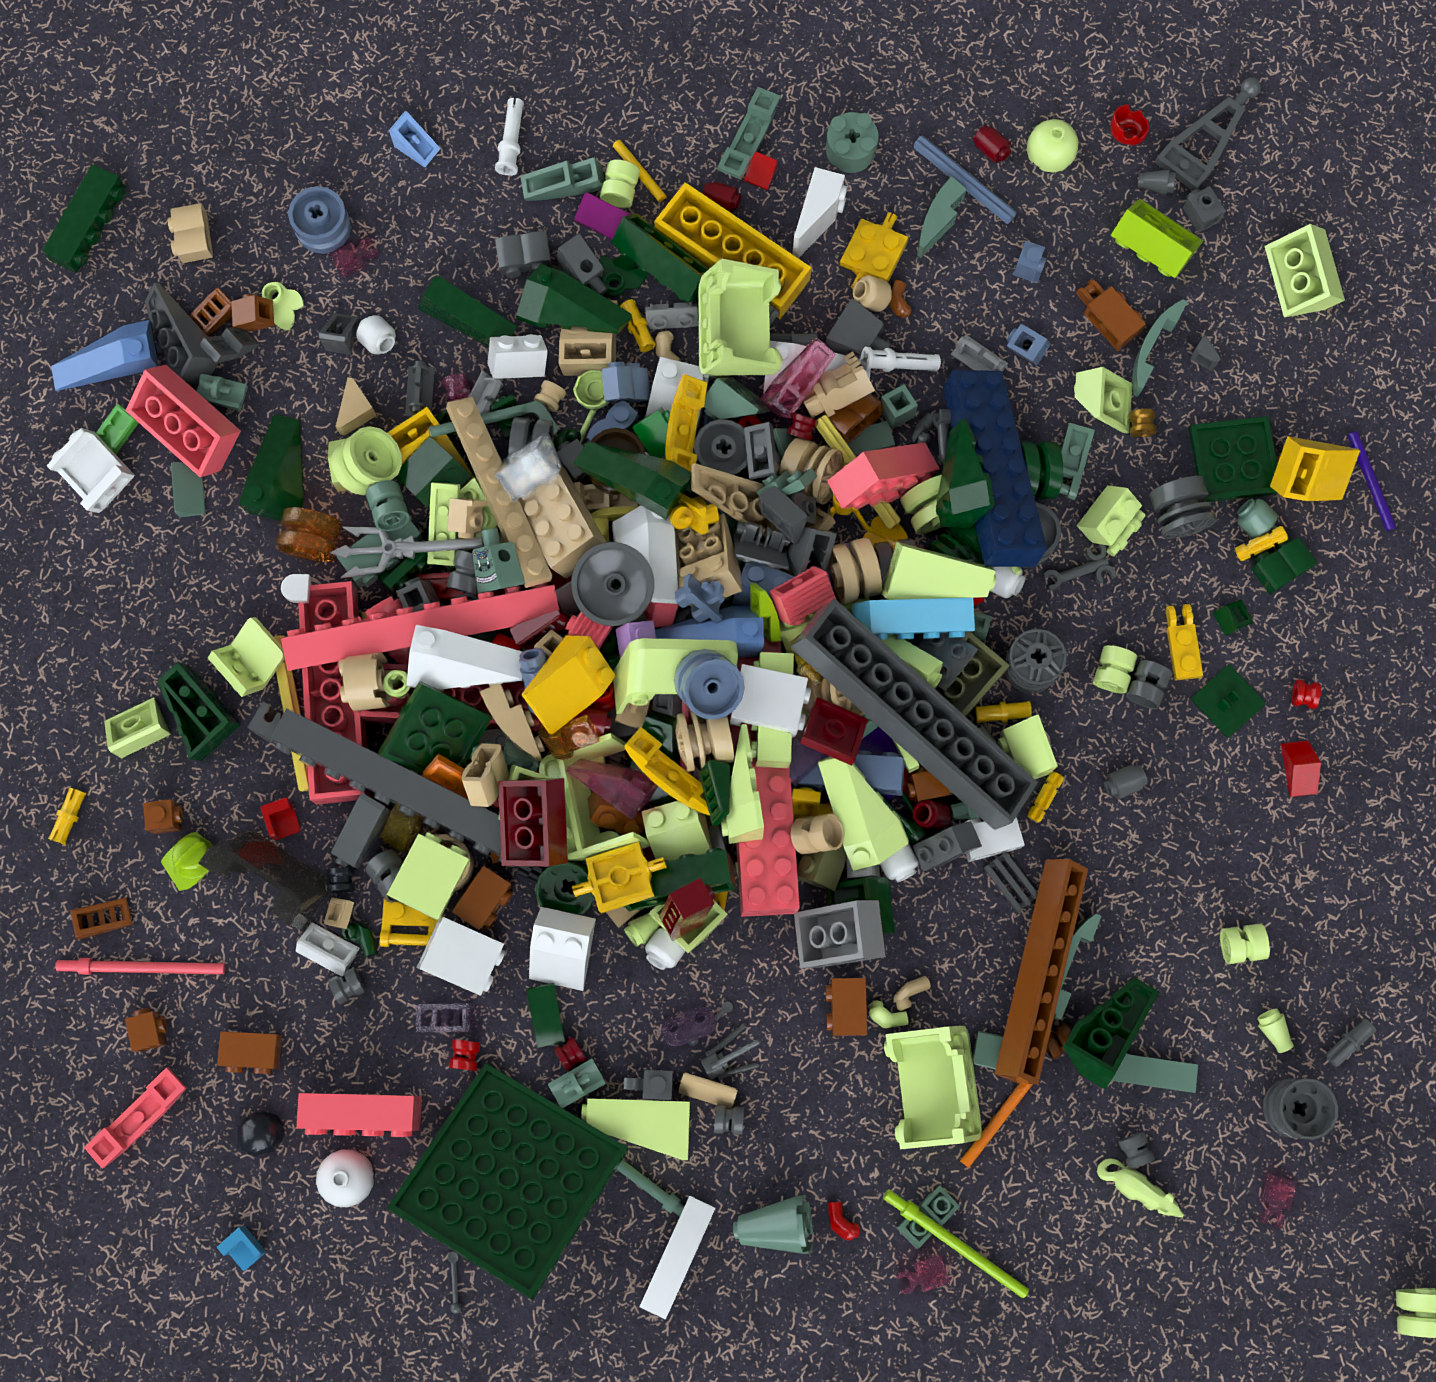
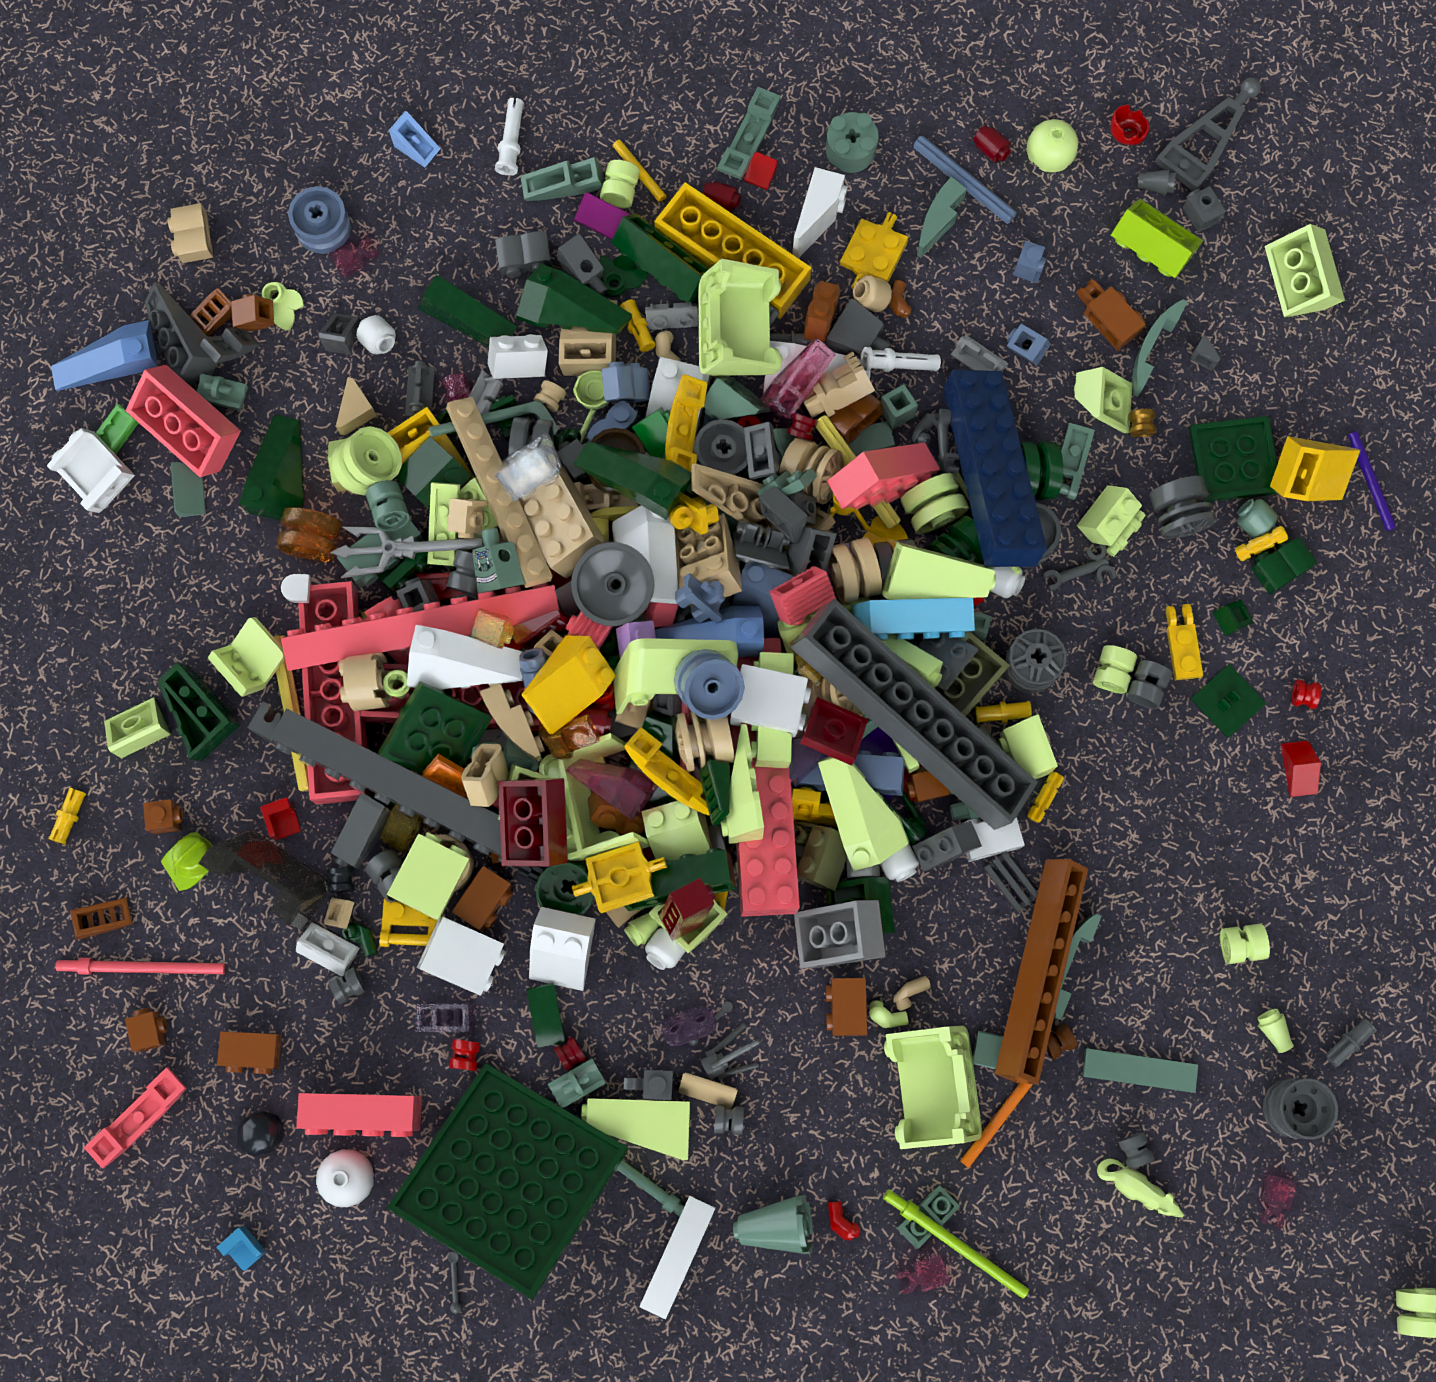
dark green brick [42,164,126,273] -> none
lime slope [750,583,781,642] -> none
tan wheel [791,814,844,854] -> none
dark red brick [913,800,951,829] -> none
dark green wedge [936,419,995,528] -> none
dark green wedge [1063,978,1159,1089] -> none
dark grey brick [1104,765,1148,800] -> none
none -> clear yellow slope [470,608,514,649]
none -> dark orange brick [803,281,840,343]

